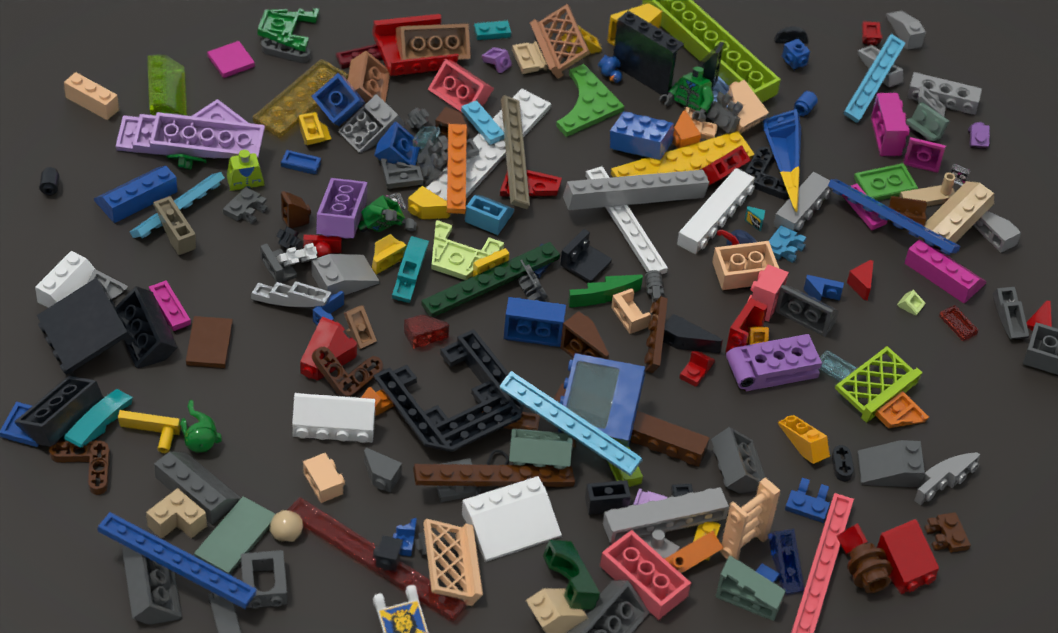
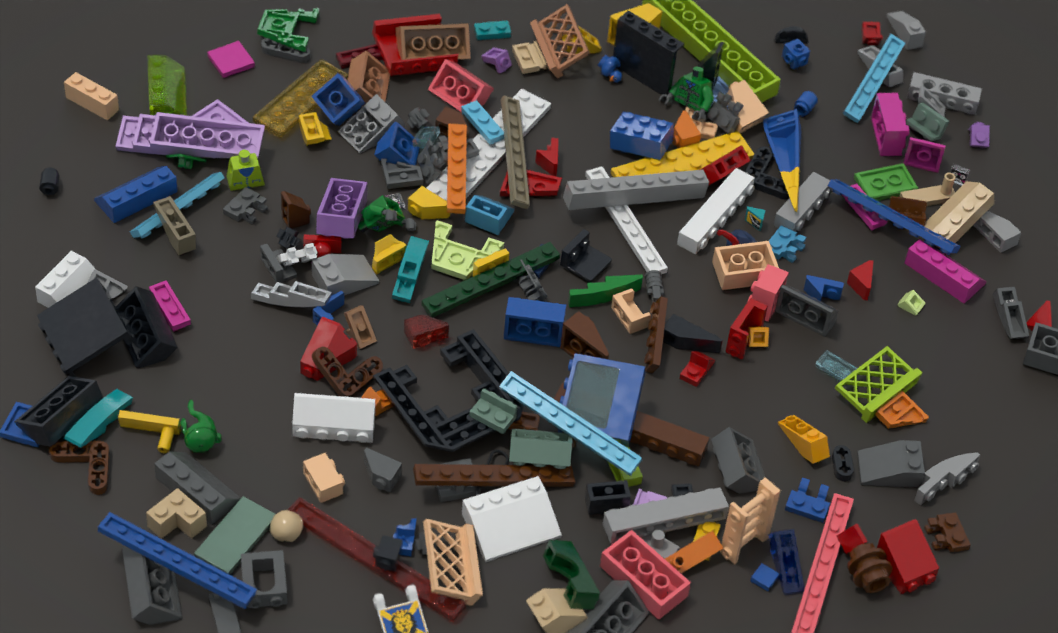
reddish brown tile [186,316,233,368] -> none
blue tile [281,150,321,175] -> none
bright green plate [556,64,624,137] -> none
sand green wedge [716,556,786,621] -> none
medium lavender hinge [726,334,822,391] -> none
clear red tile [939,305,979,341] -> none
none -> sand green bracket [469,389,517,434]
none -> red slope [535,138,558,176]

